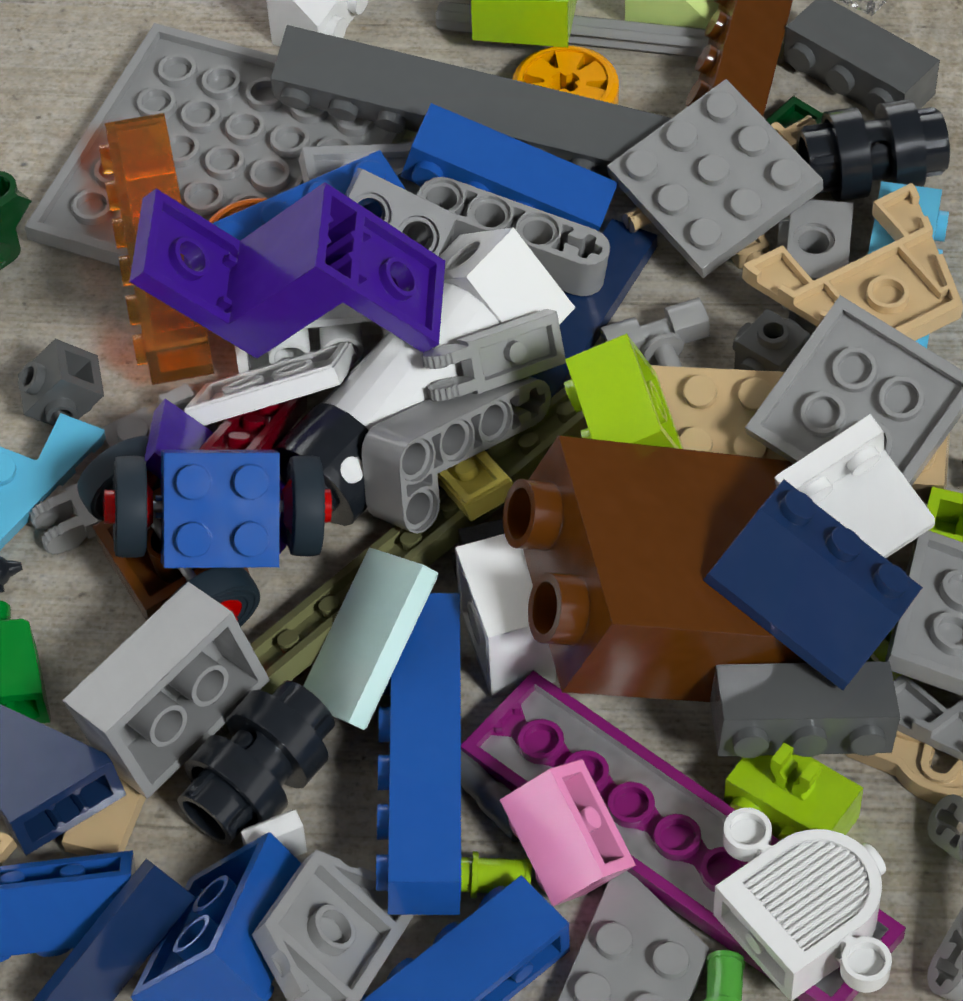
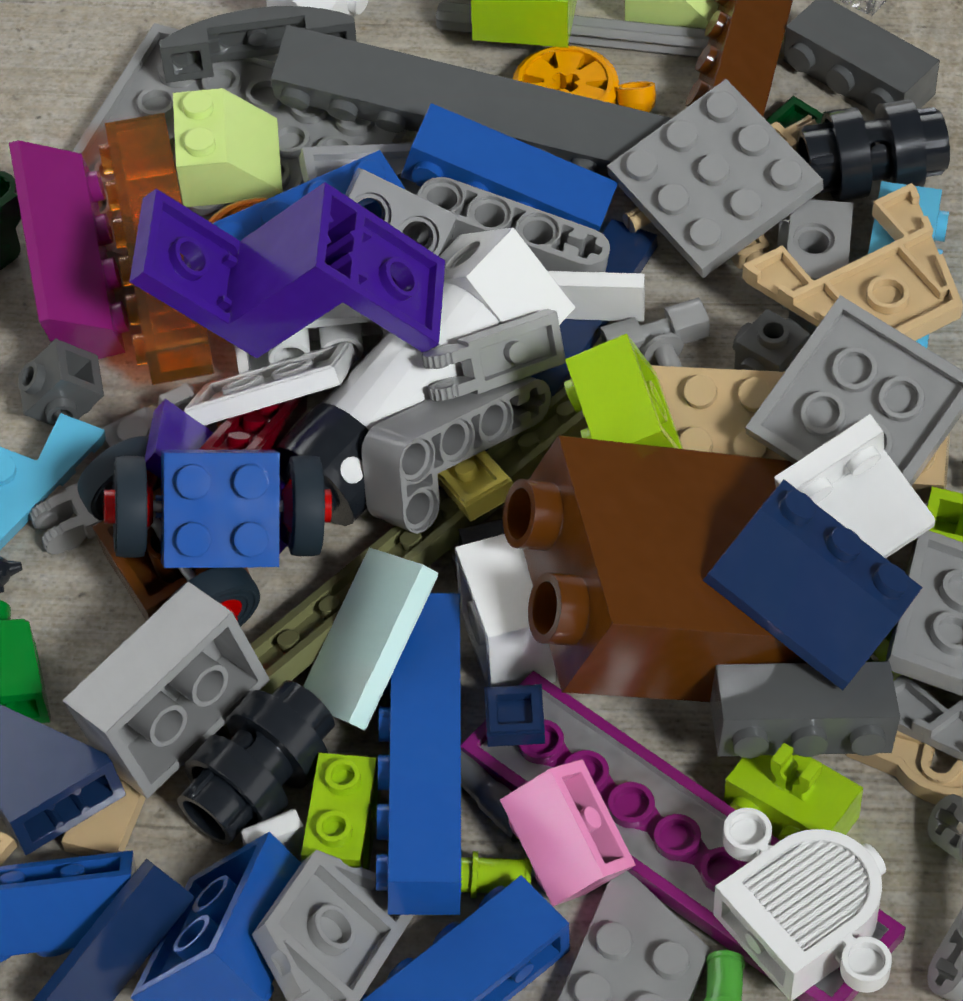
none -> magenta slope [9,140,130,359]
none -> dark grey slope [159,6,357,83]
none -> yellowish green slope [173,88,283,207]
none -> lime brick [301,753,381,870]
none -> dark blue tile [484,684,545,747]
none -> white tile [548,271,645,322]
none -> light orange hinge [616,81,656,112]

